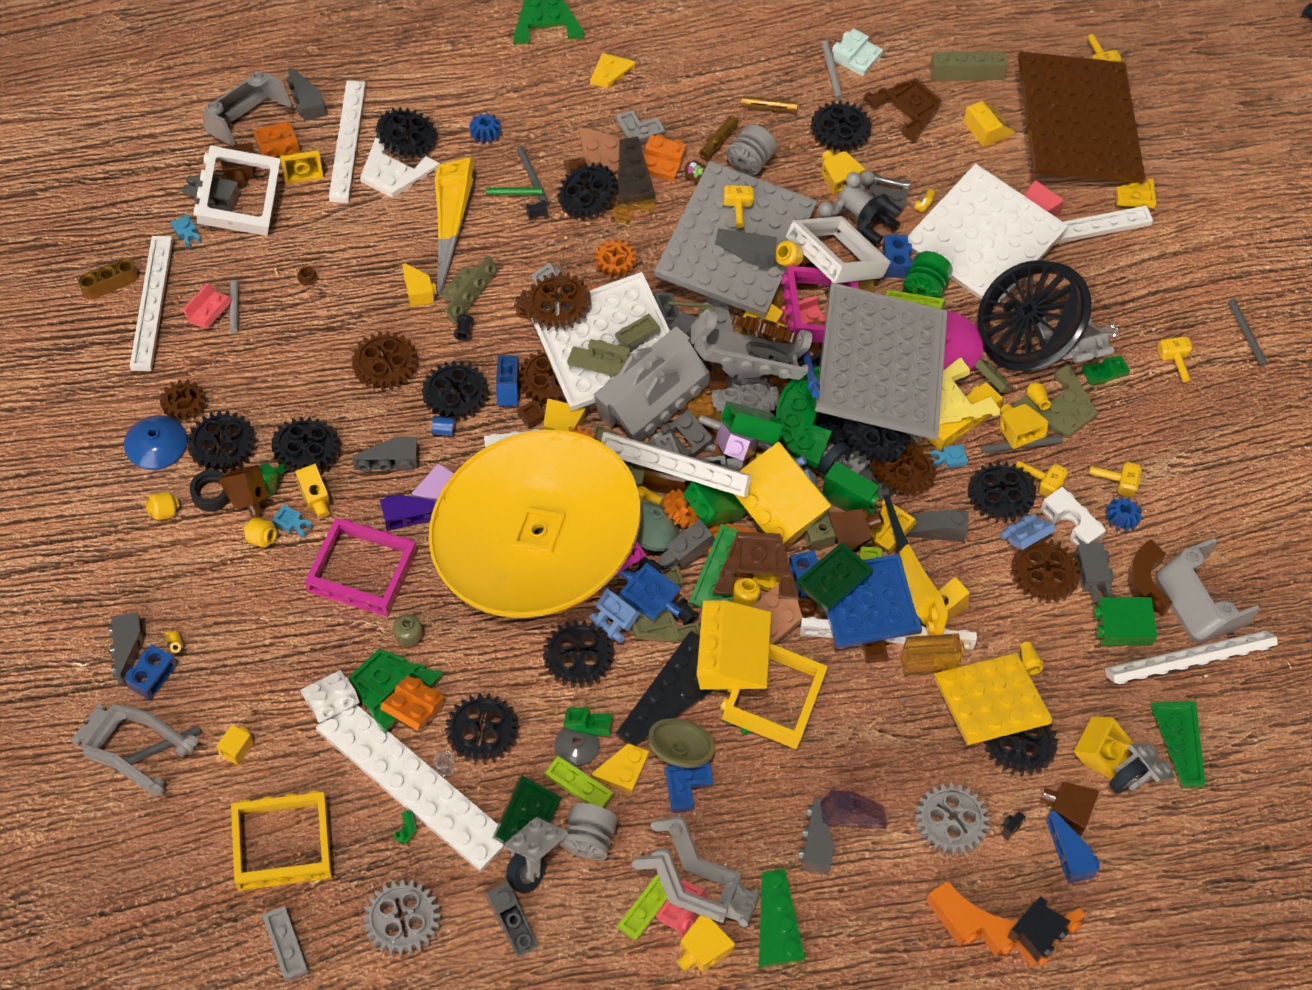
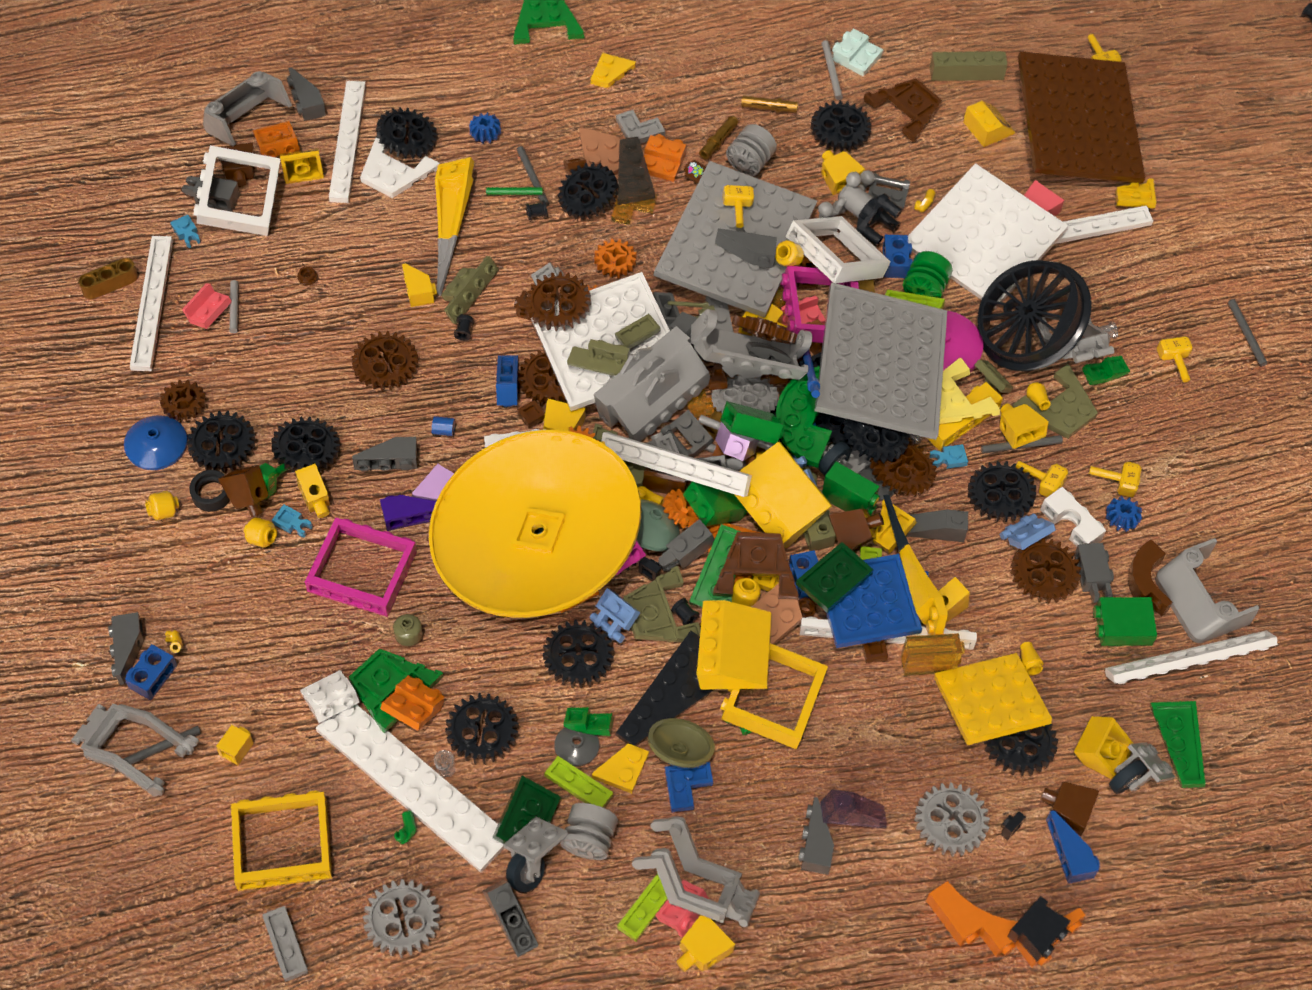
black gear [422,361,489,421] -> none
blue plate [619,563,682,621] -> none
green wing [758,868,805,969] -> none

